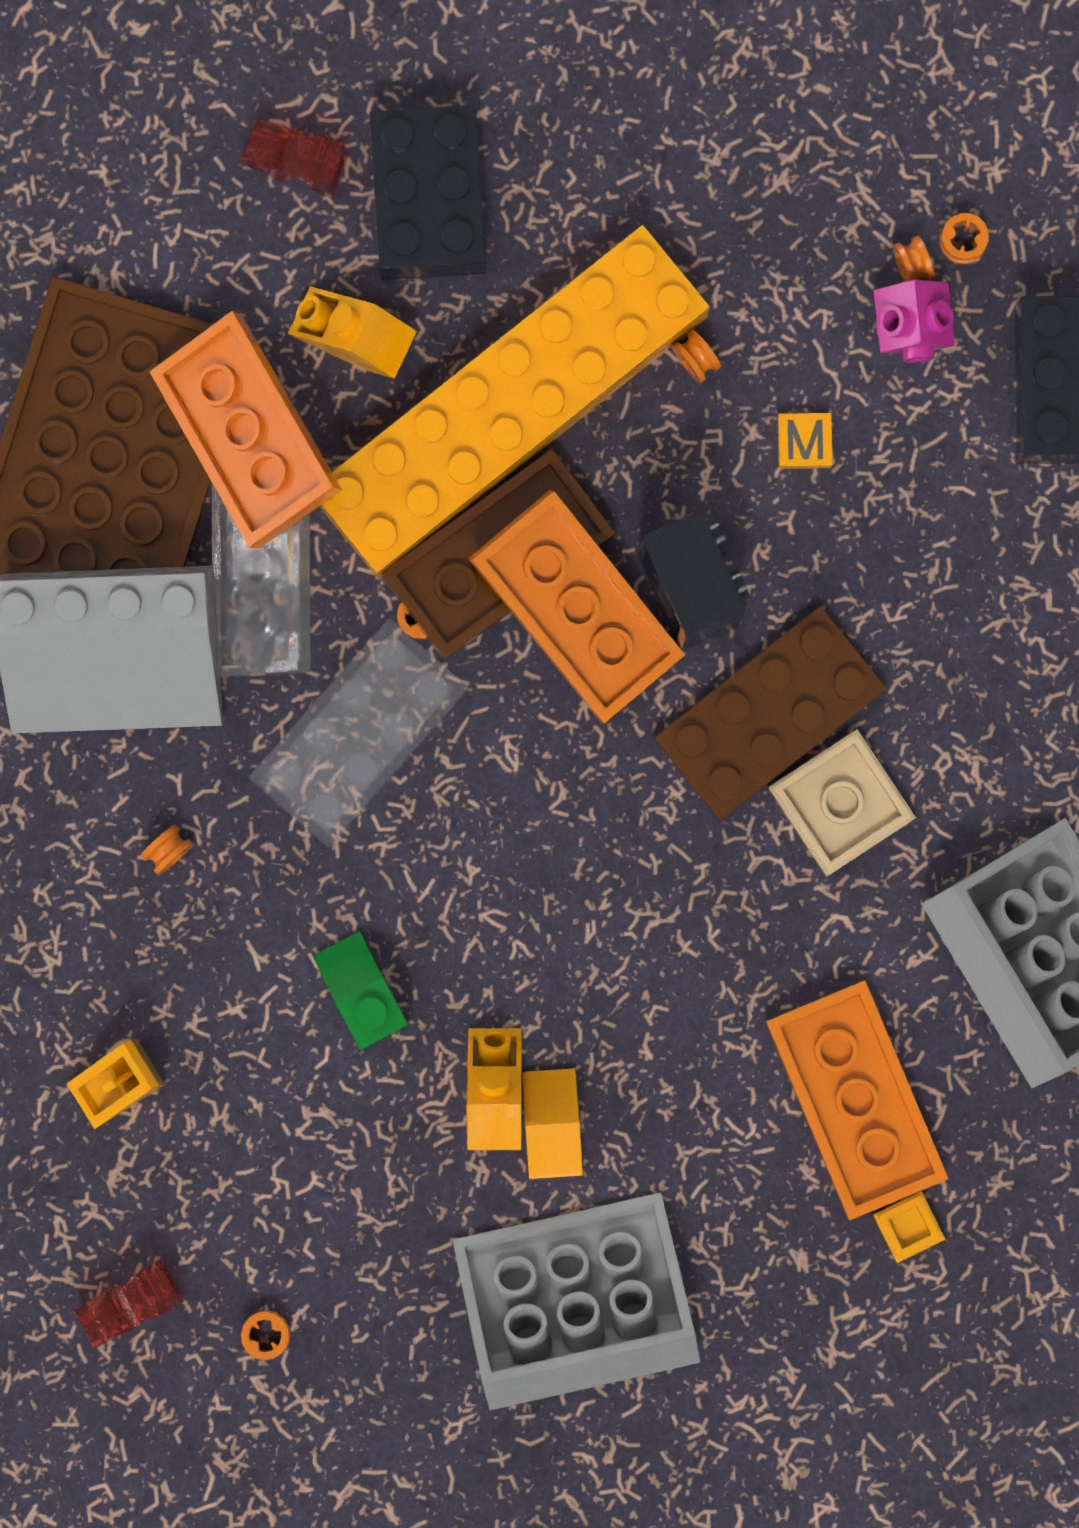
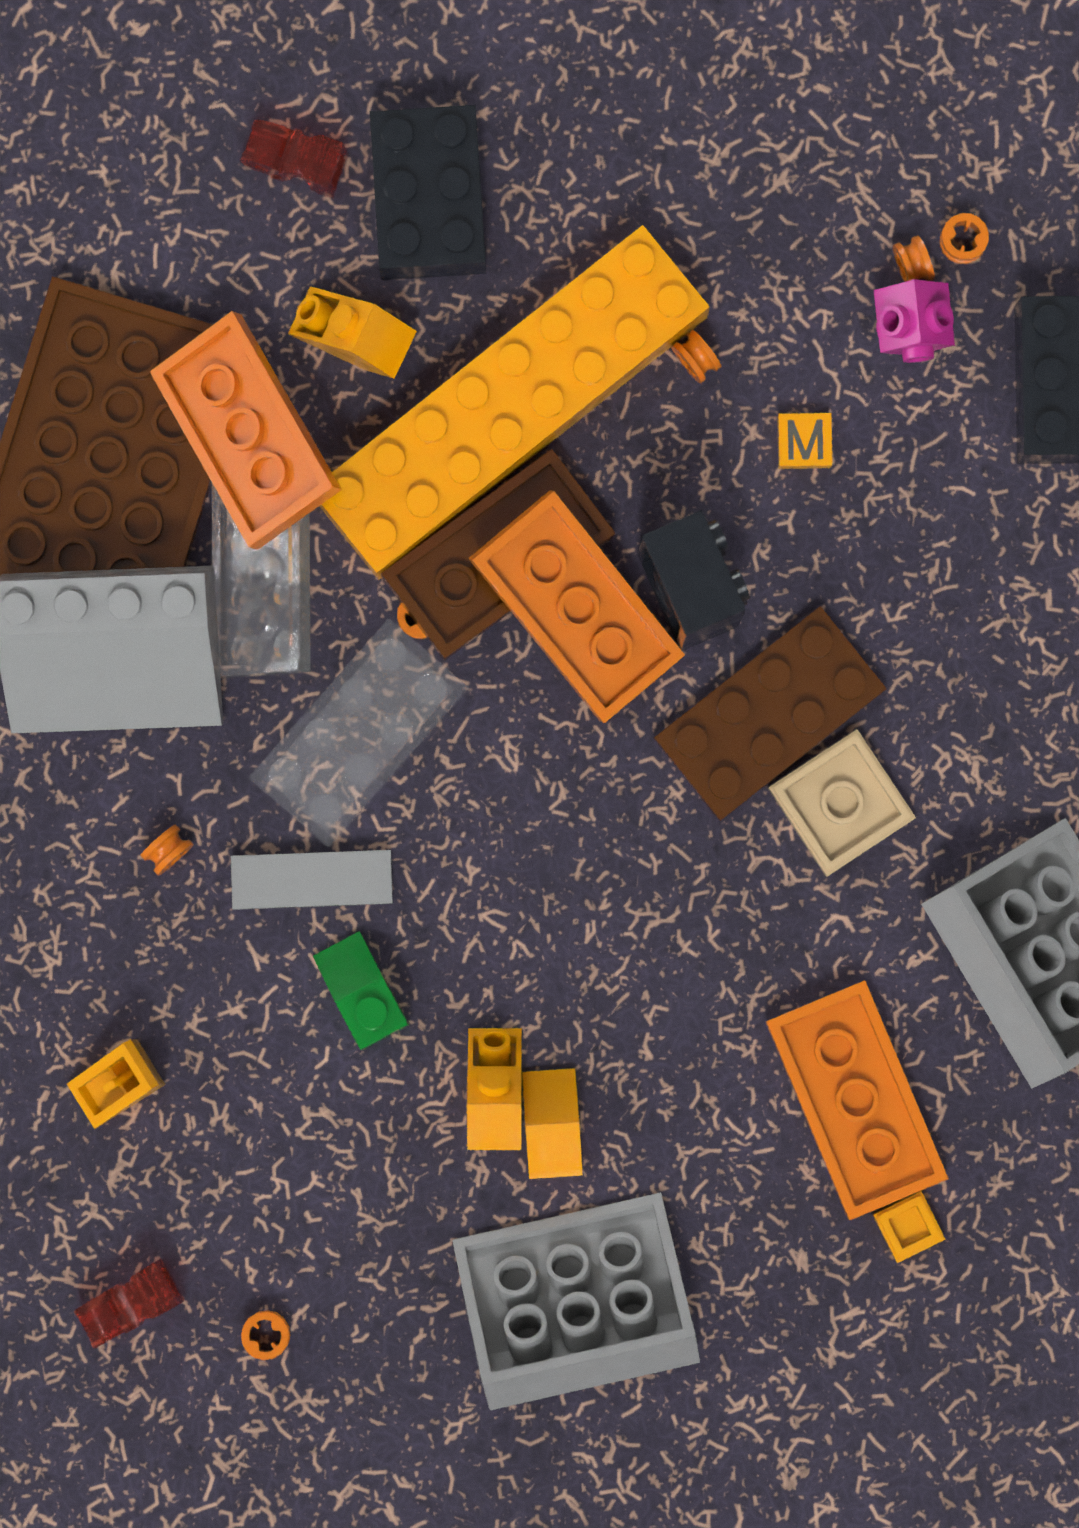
none -> light grey tile [231,850,393,910]

